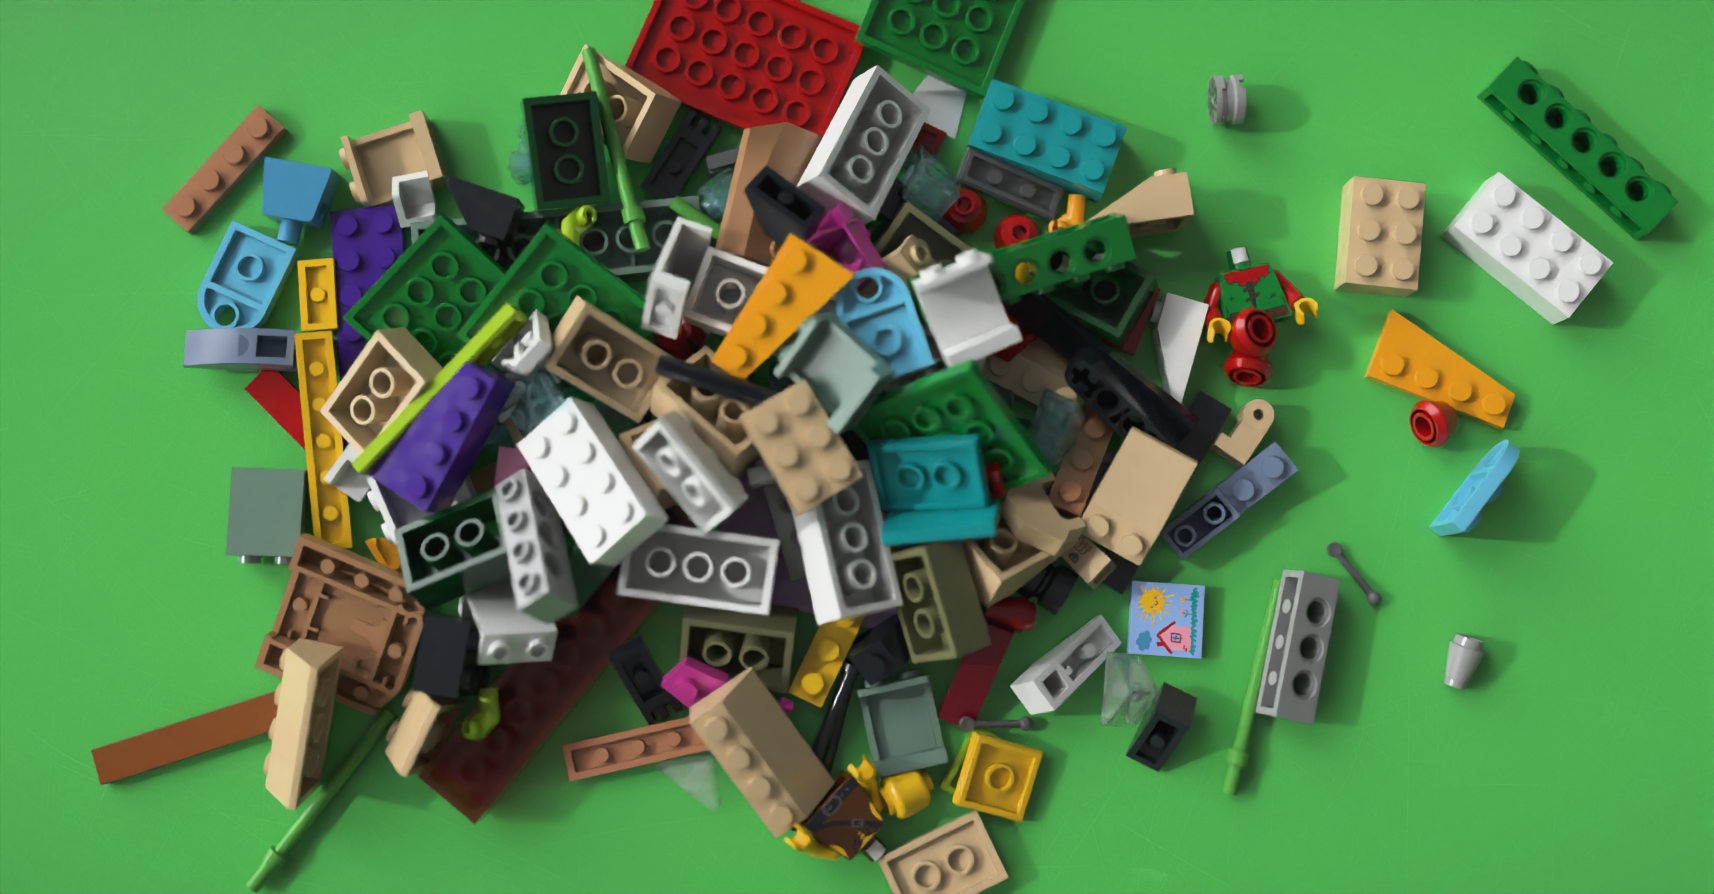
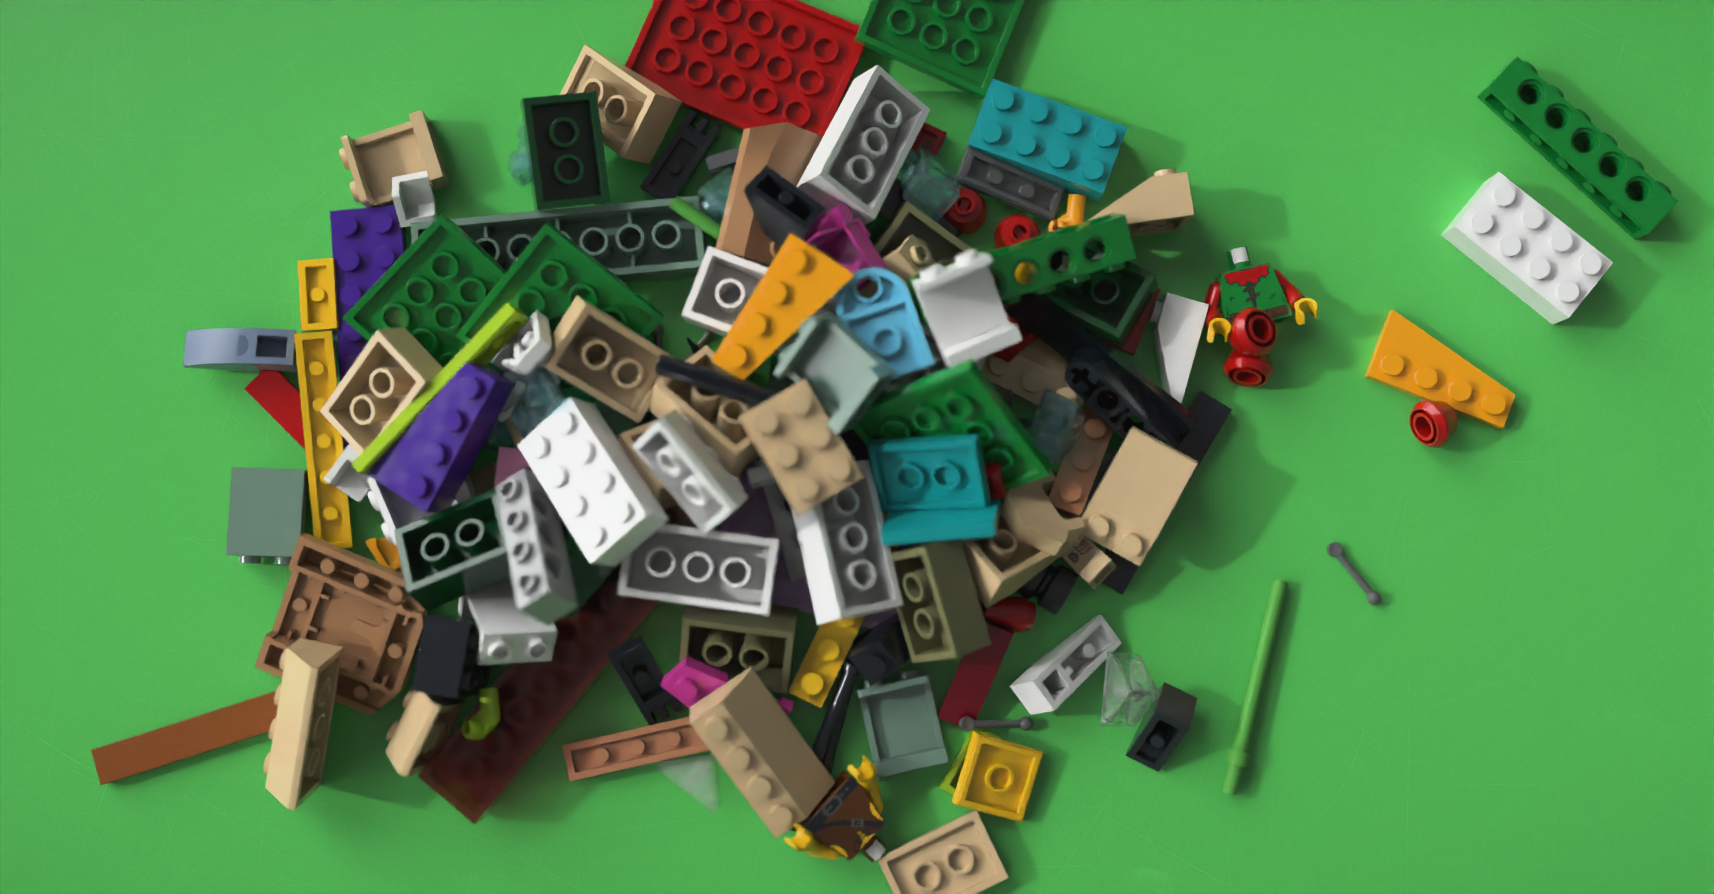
nougat plate [162,105,288,235] -> none
medium azure plate [197,220,300,329] -> none
bright green bar [246,708,397,893] -> none
dark azure torso [262,157,342,245] -> none
black slope [447,176,525,249] -> none
lime arm [561,205,597,246] -> none
bright green bar [581,48,650,253] -> none
white panel [641,217,713,340] -> none
red cone [657,318,704,361] -> none
yellow head [879,769,934,819] -> none
white sticker [913,75,966,139] -> none
light blue tile [1127,581,1205,659] -> none
sand blue slope [1160,441,1298,560] -> none
light grey wheel [1208,74,1246,126] -> none
tan leg [1209,399,1274,468] -> none
light grey brick [1256,569,1341,725] -> none
tan brick [1334,176,1426,298] -> none
medium azure plate [1429,439,1520,536] -> none
light grey cone [1443,633,1486,690] -> none

